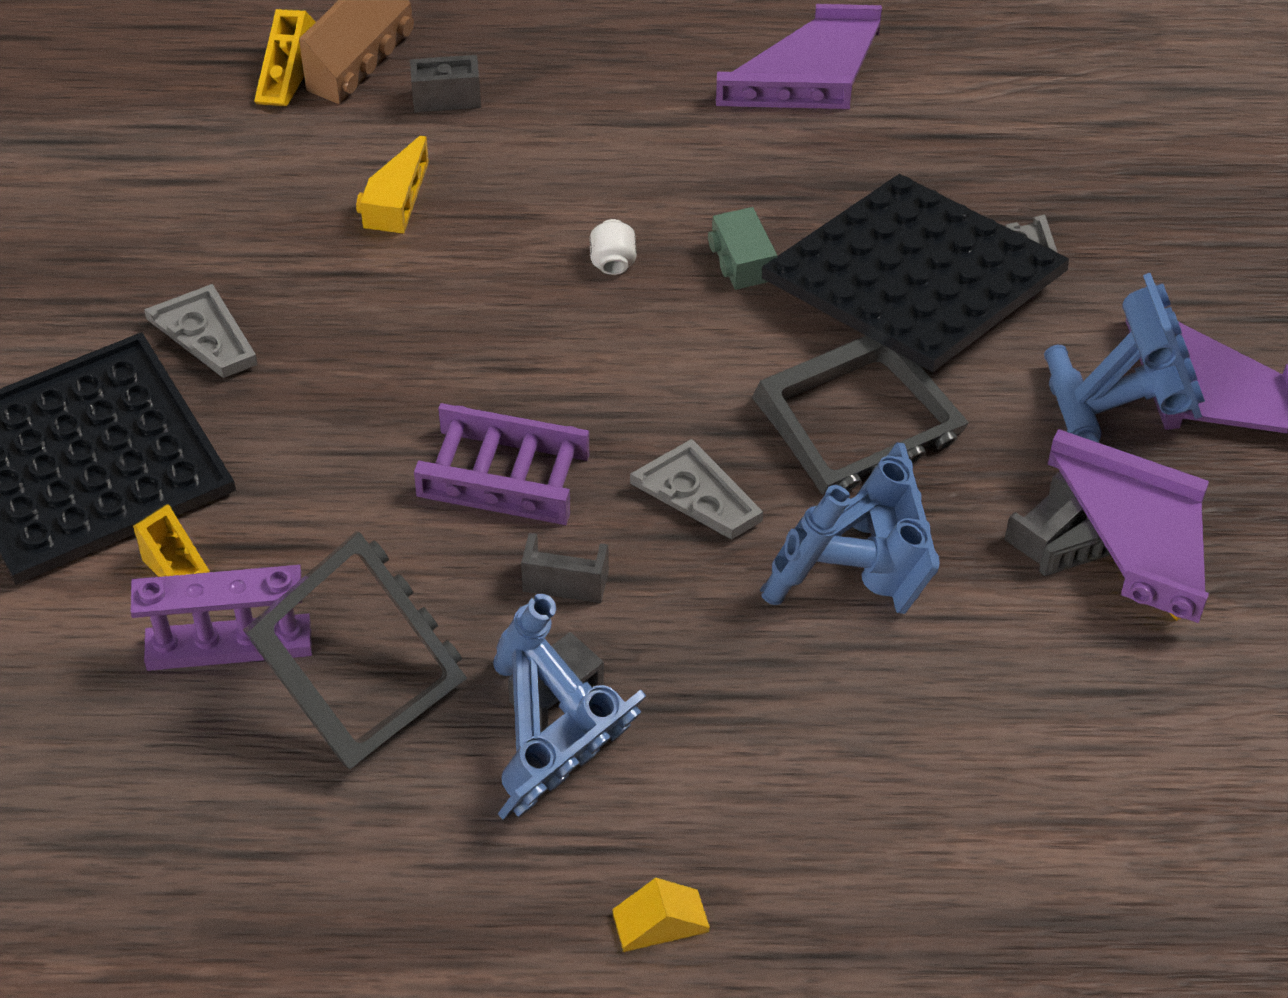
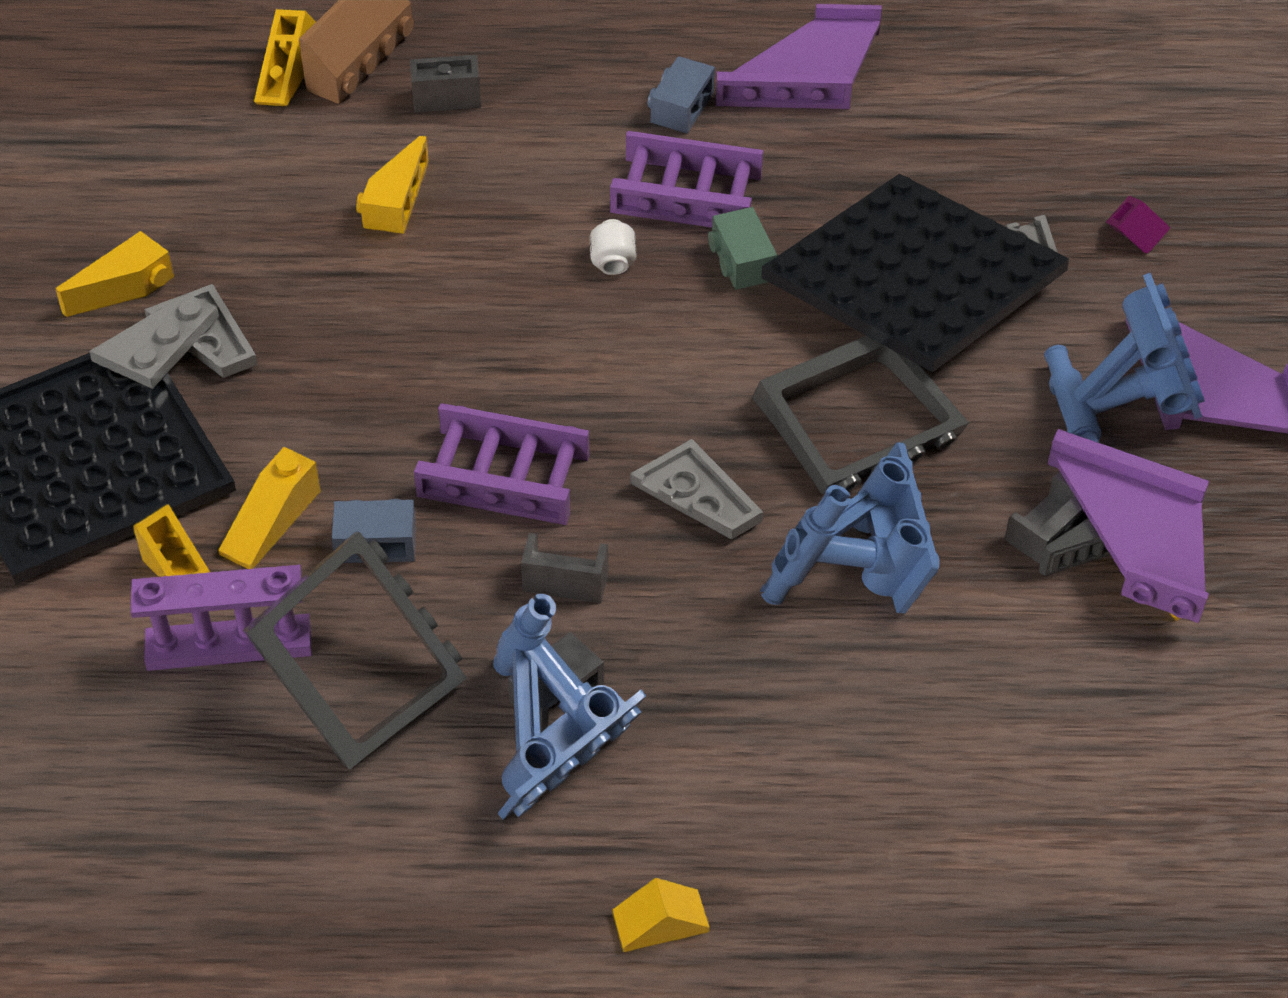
none -> yellow slope [55,231,174,317]
none -> light grey wing [89,294,219,389]
none -> yellow slope [218,447,321,569]
none -> sand blue brick [332,499,416,563]
none -> medium lavender fence [610,131,763,228]
none -> sand blue brick [647,56,715,134]
none -> magenta panel [1106,195,1170,254]

